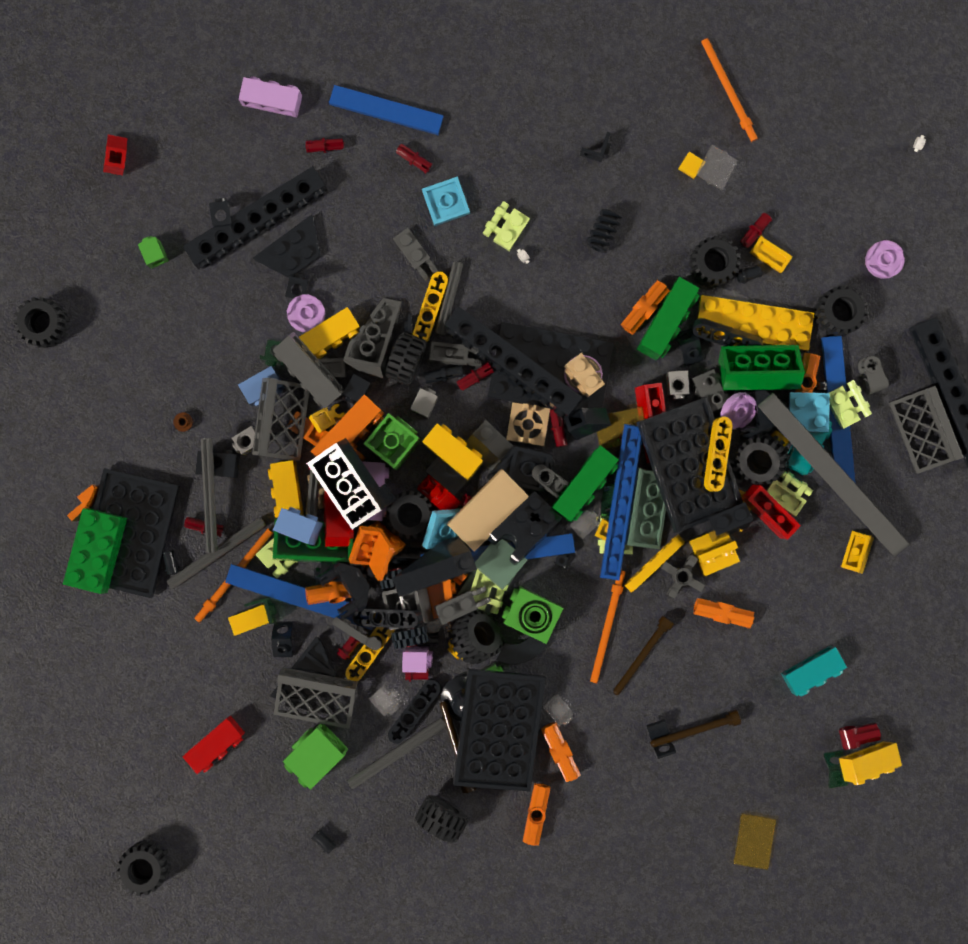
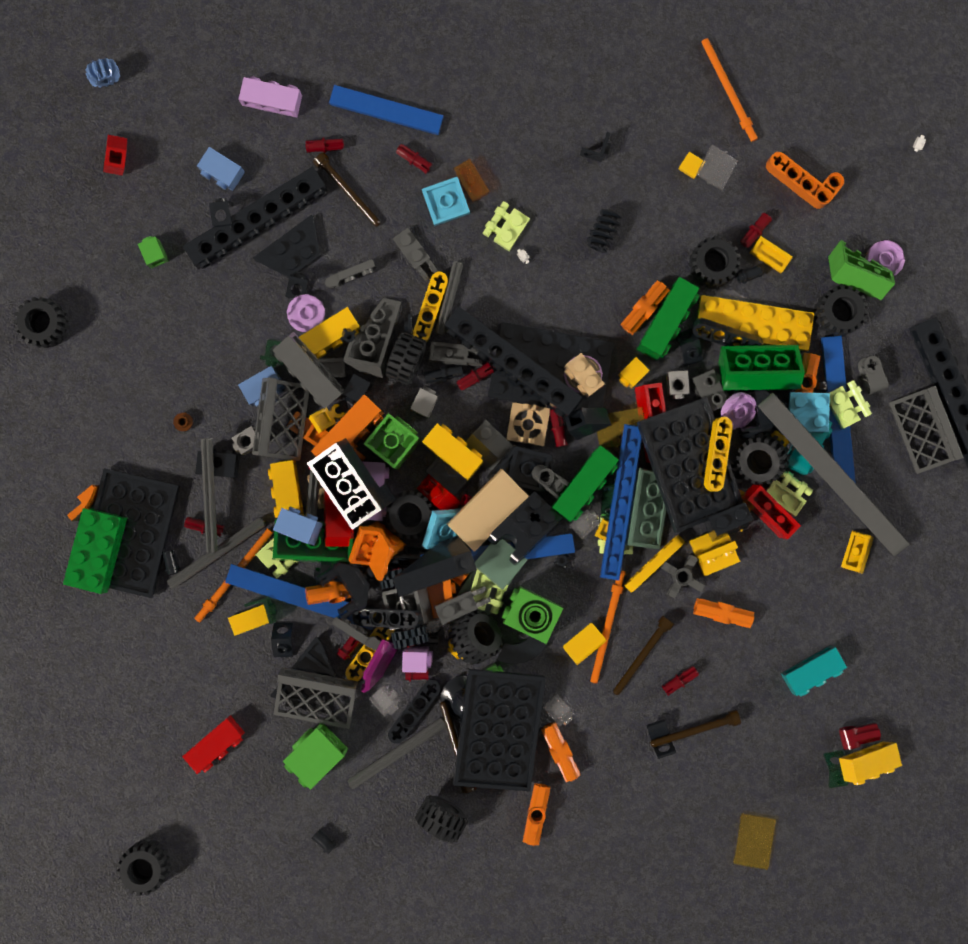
none -> medium blue gear [85,58,120,88]
none -> medium blue brick [197,147,245,191]
none -> dark brown piece [313,152,380,227]
none -> dark grey hinge [325,259,376,289]
none -> black piece [340,328,356,342]
none -> magenta tile [361,639,397,693]
none -> clear orange plate [454,159,489,202]
none -> yellow slope [563,623,607,665]
none -> yellow brick [618,357,650,388]
none -> dark red axle [662,666,699,696]
none -> orange beam [766,152,844,209]
none -> bright green wedge [828,240,895,300]

